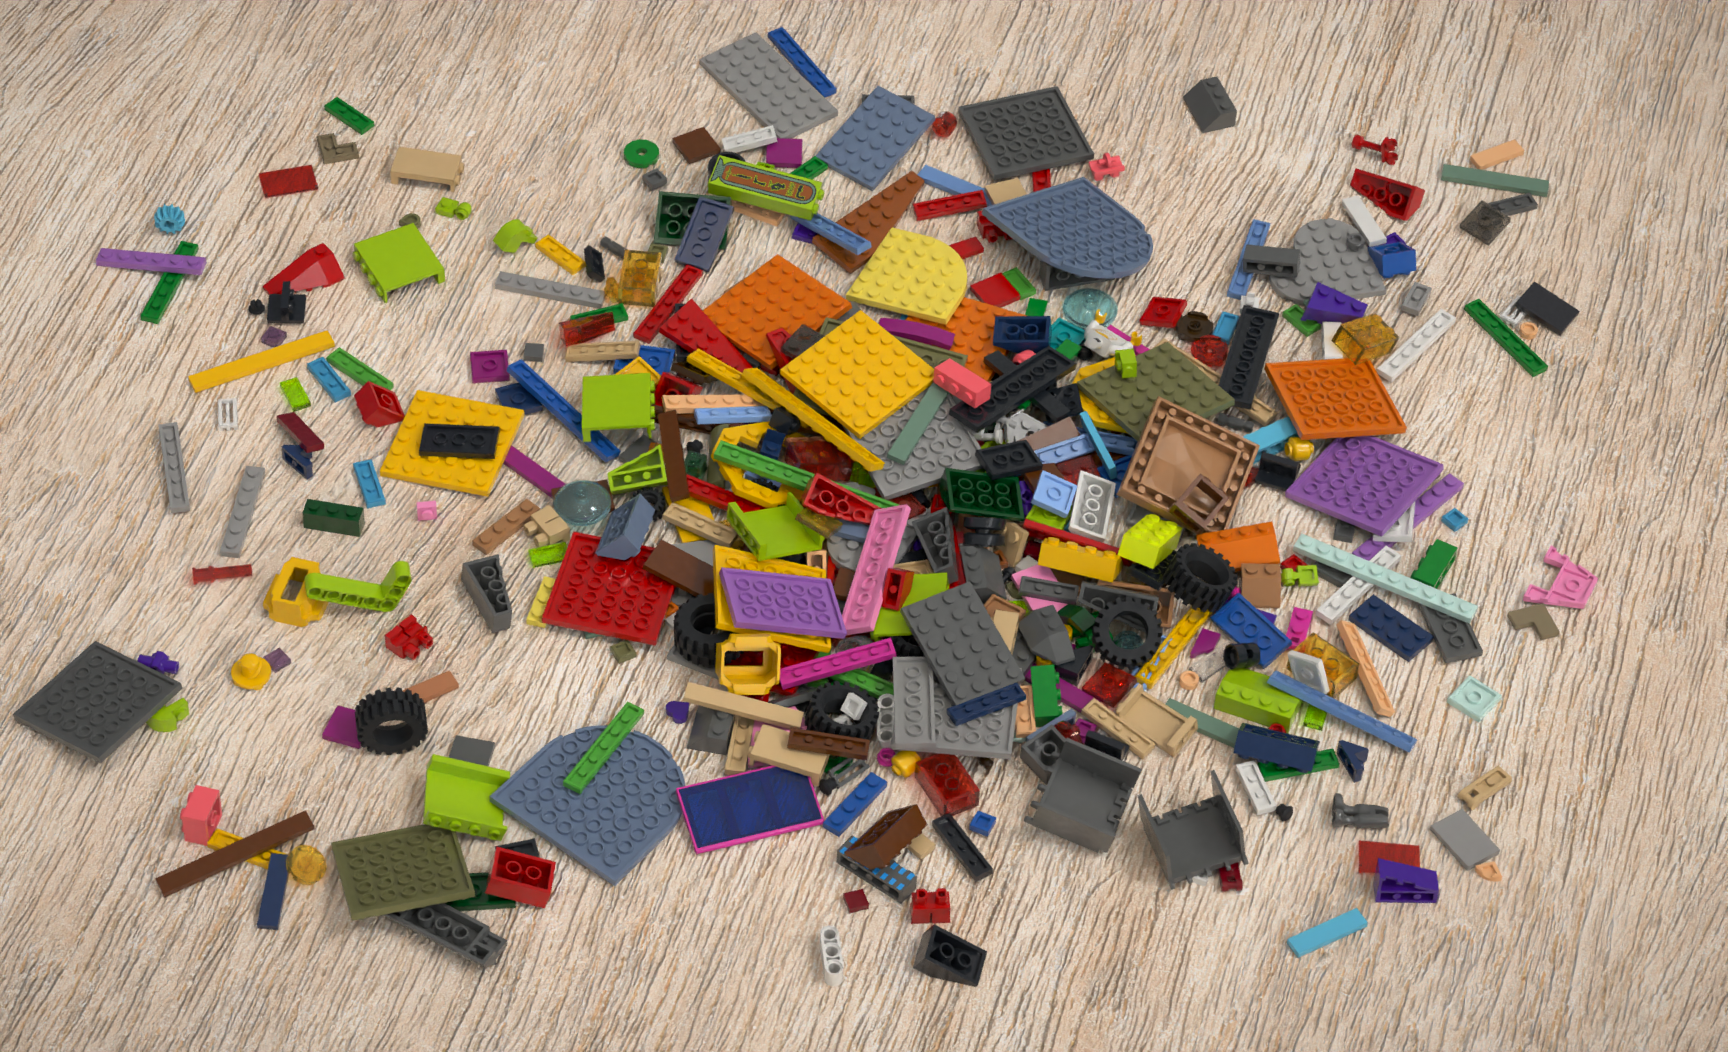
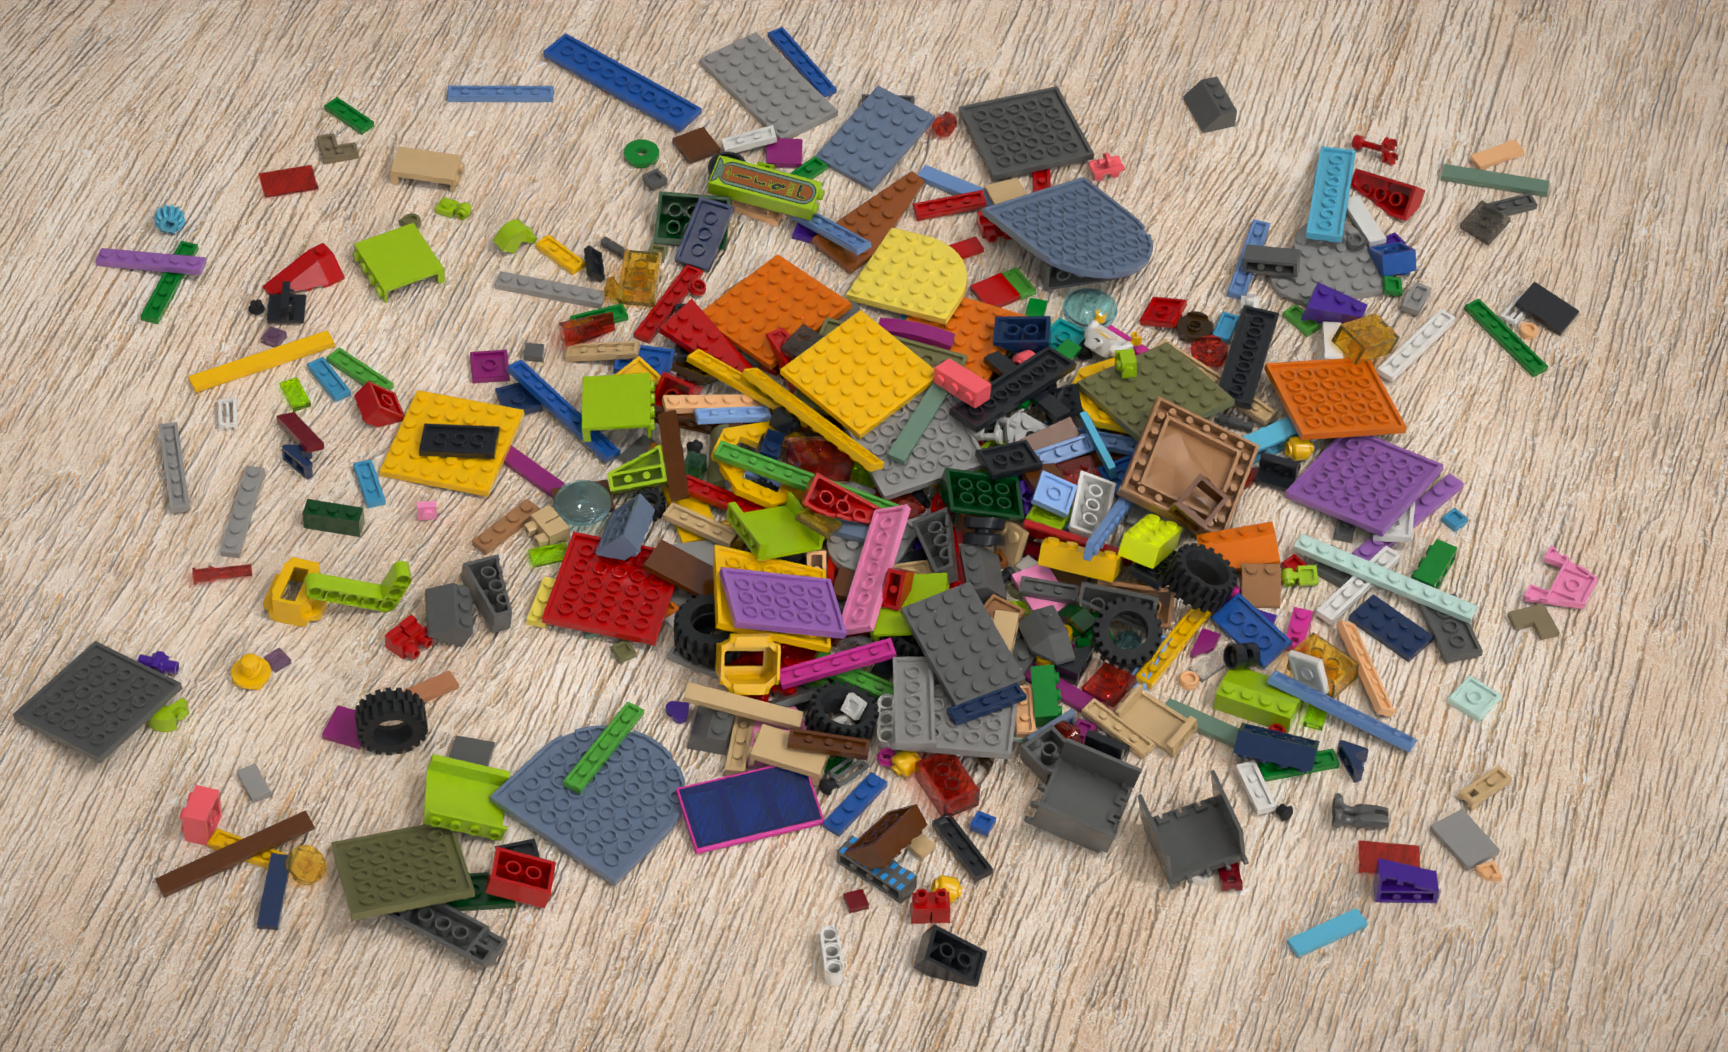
none -> light grey tile [237,763,271,803]
none -> dark grey slope [425,583,473,647]
none -> medium blue tile [447,85,554,102]
none -> blue plate [543,33,702,132]
none -> red plate [688,279,706,296]
none -> yellow head [931,875,962,903]
none -> medium blue plate [1083,497,1134,561]
none -> medium azure plate [1306,146,1356,243]
none -> green plate [1382,275,1403,297]

